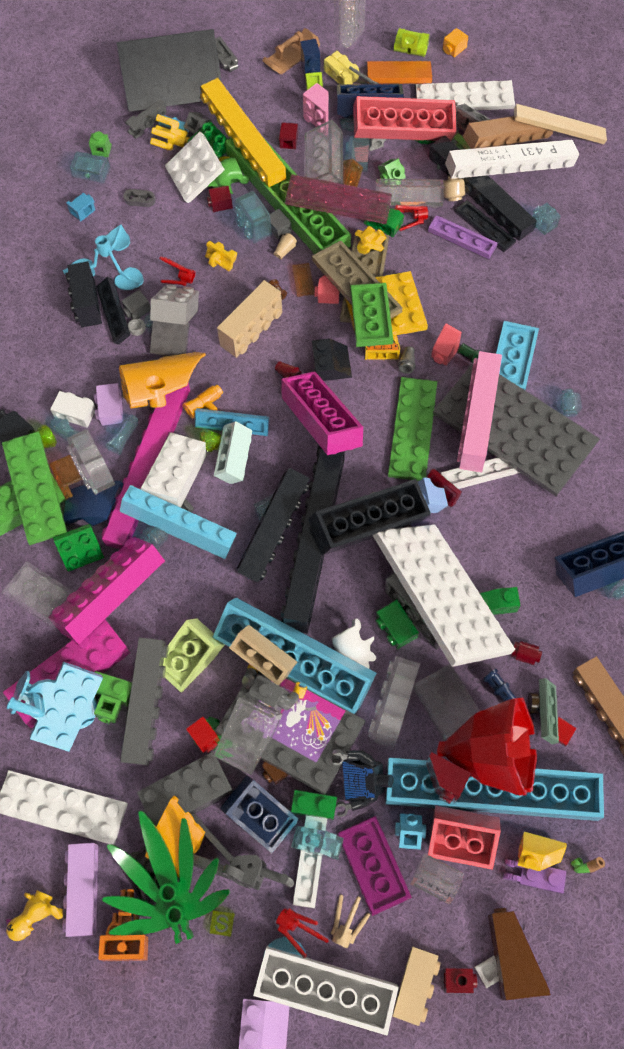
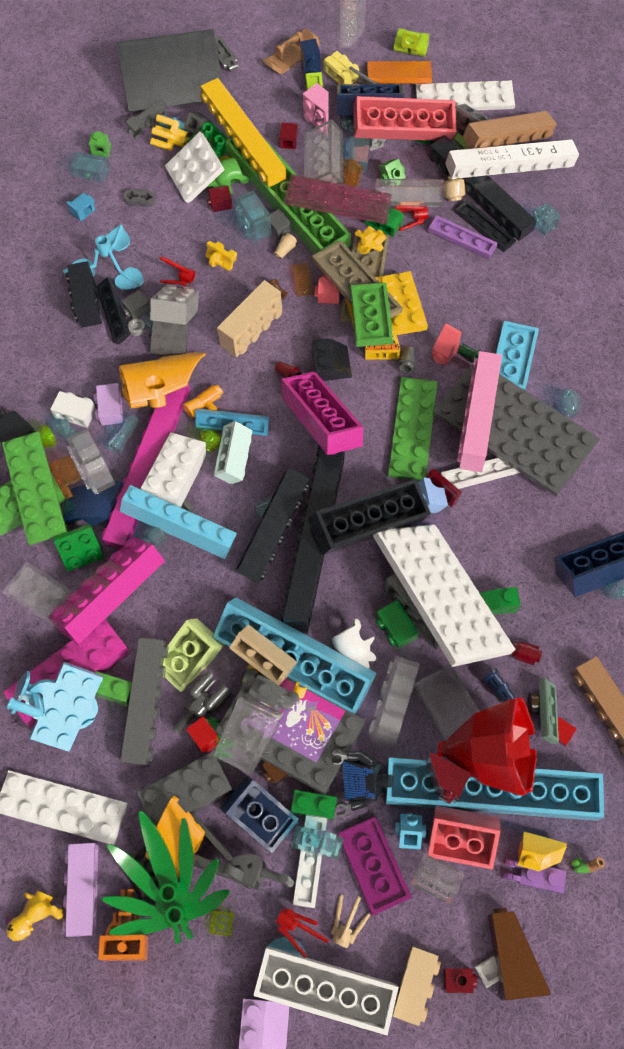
bright green brick [94,694,121,724] -> none
light orange brick [443,28,468,57] -> none
tan tile [514,104,607,144] -> none
none -> dark grey plant [172,671,232,735]

